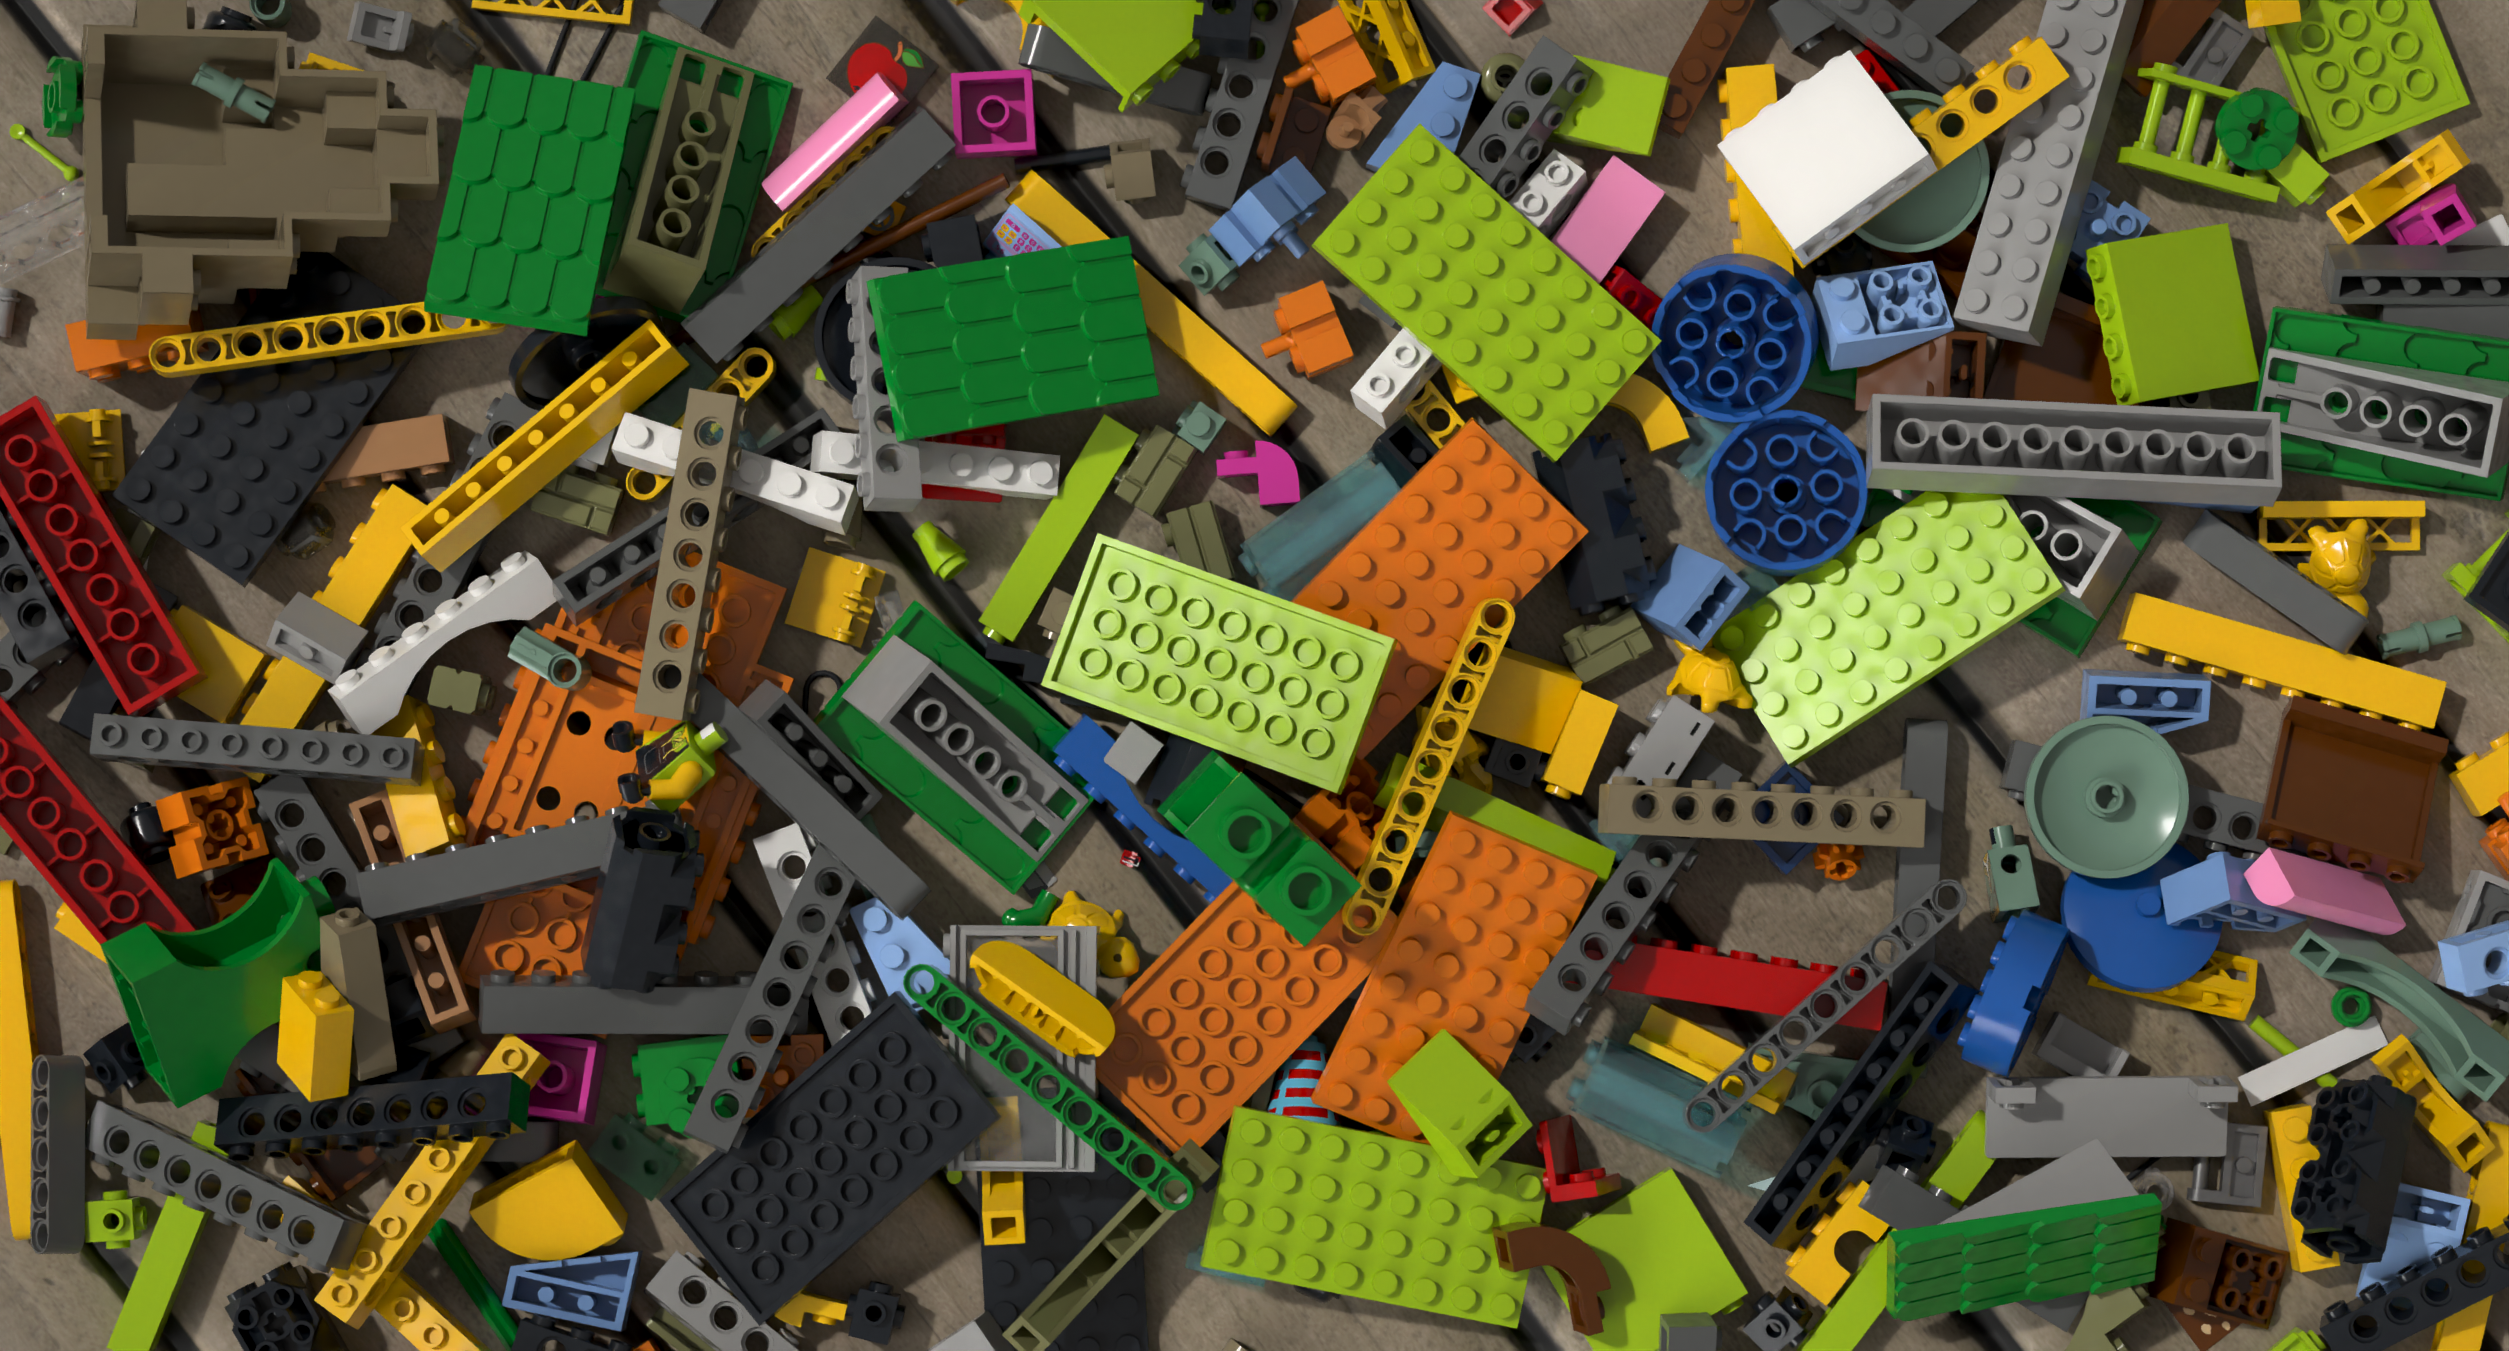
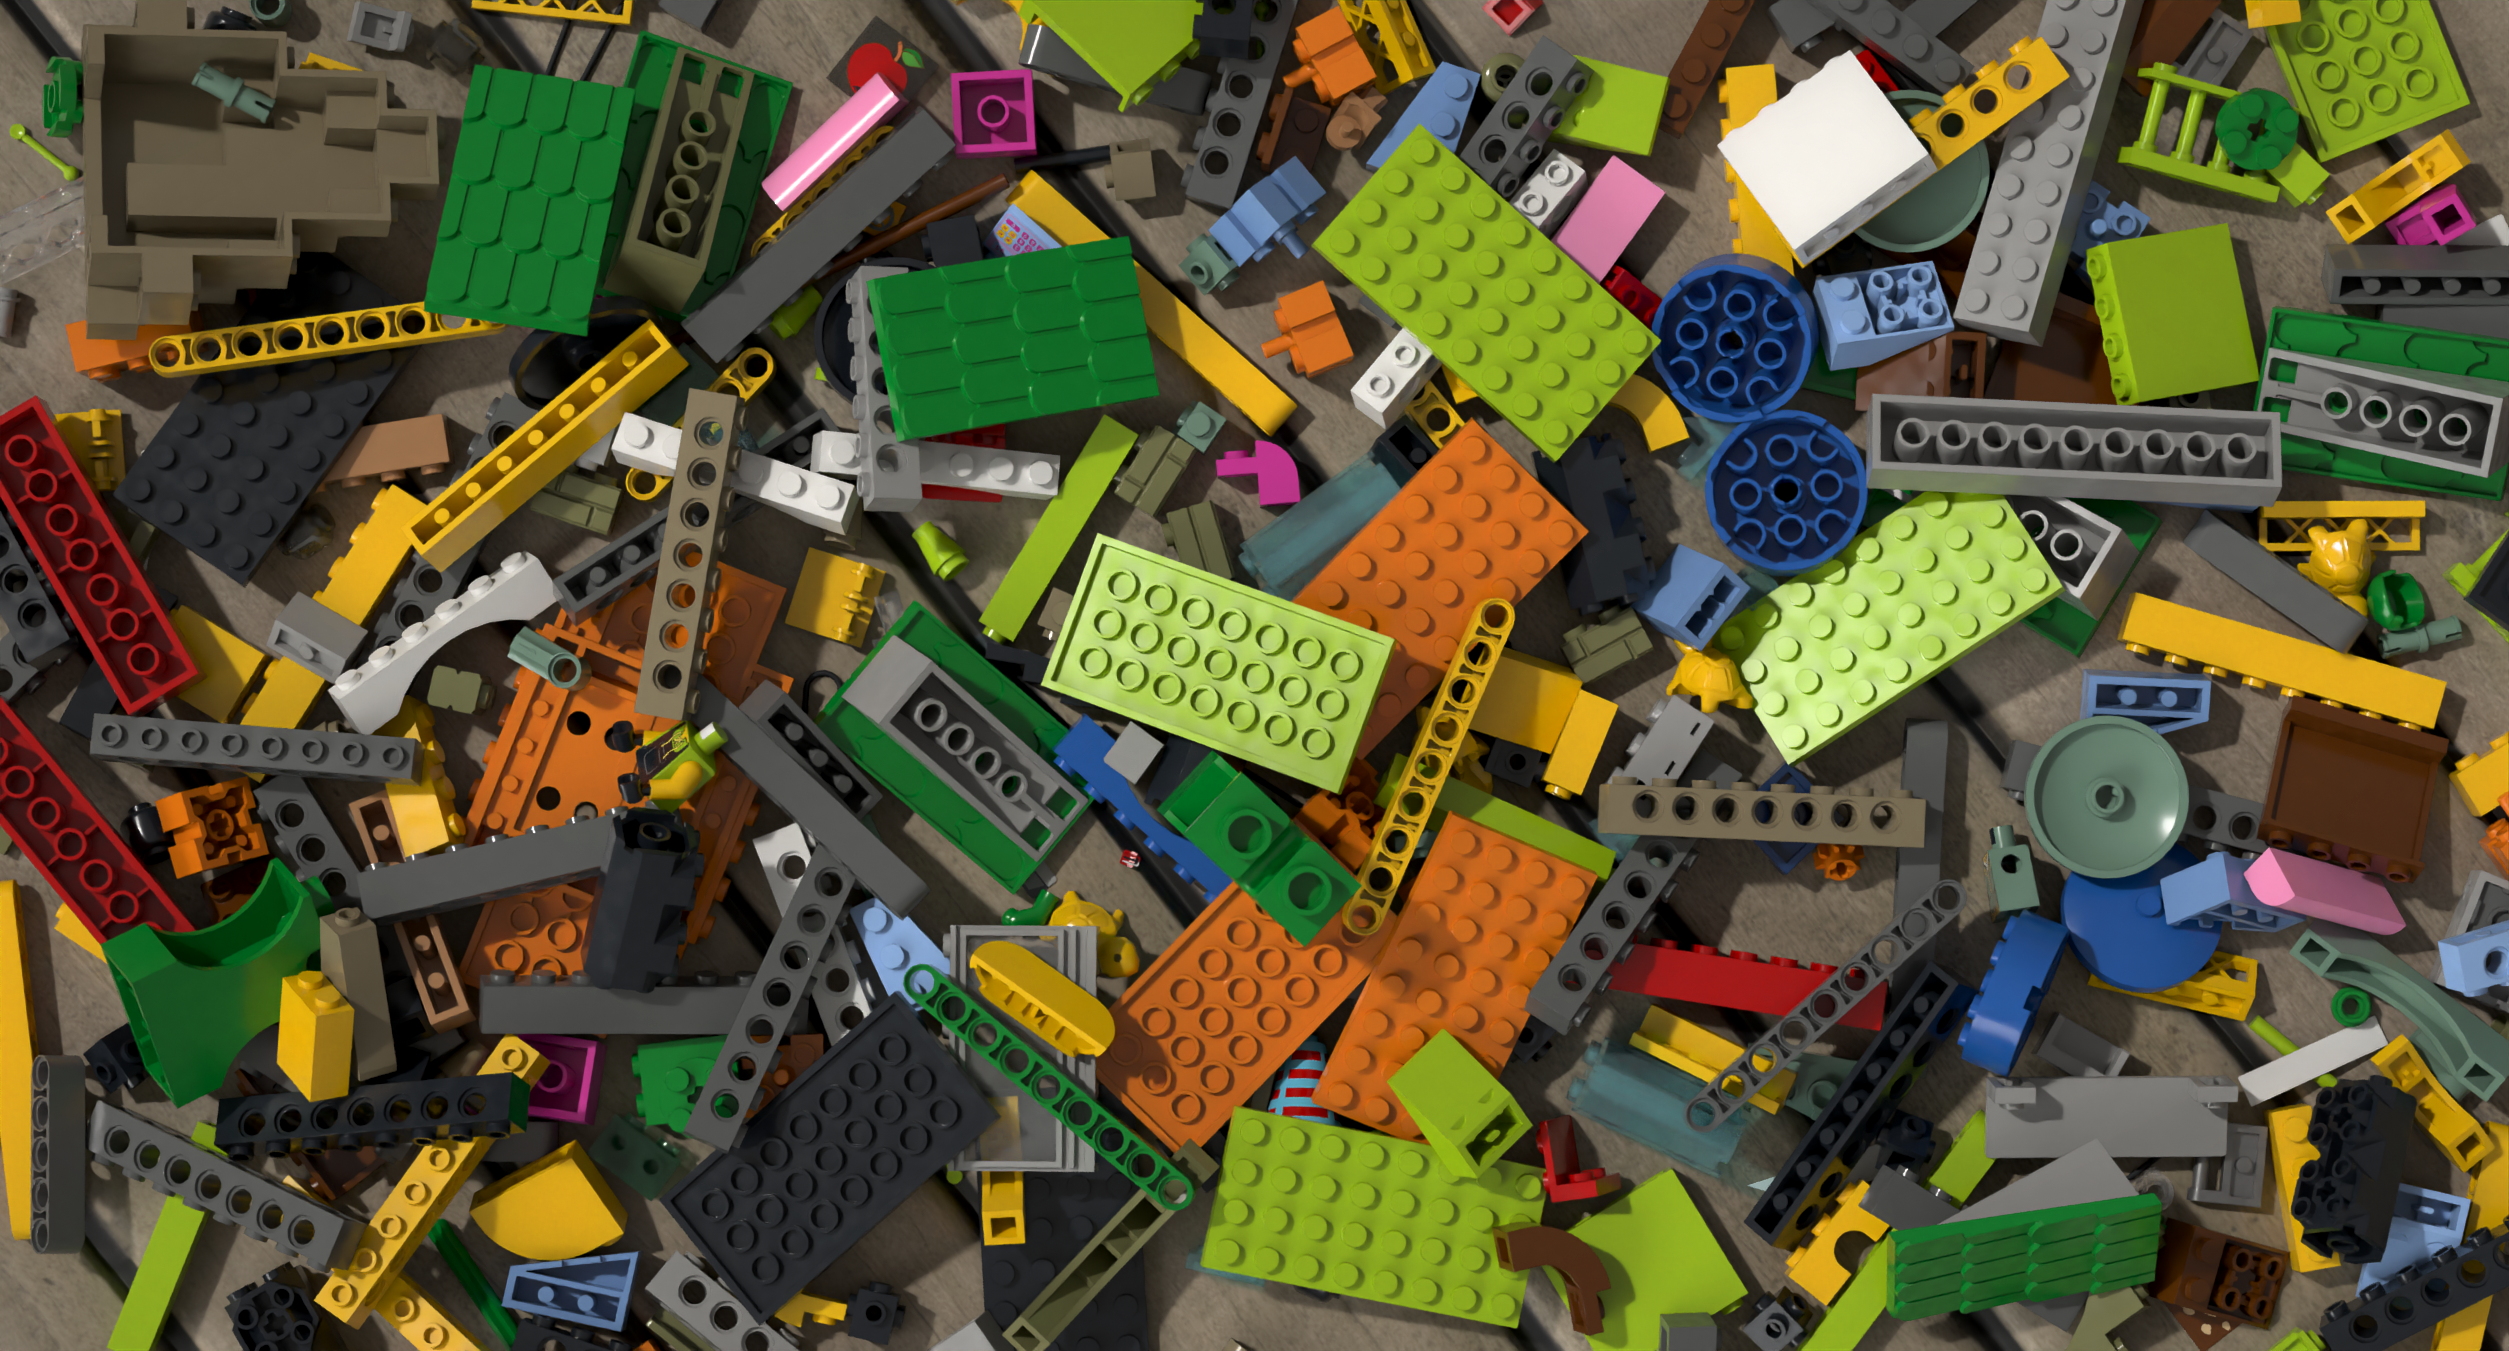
lime brick [85,1190,147,1249] -> none
none -> green hair [2367,569,2425,631]

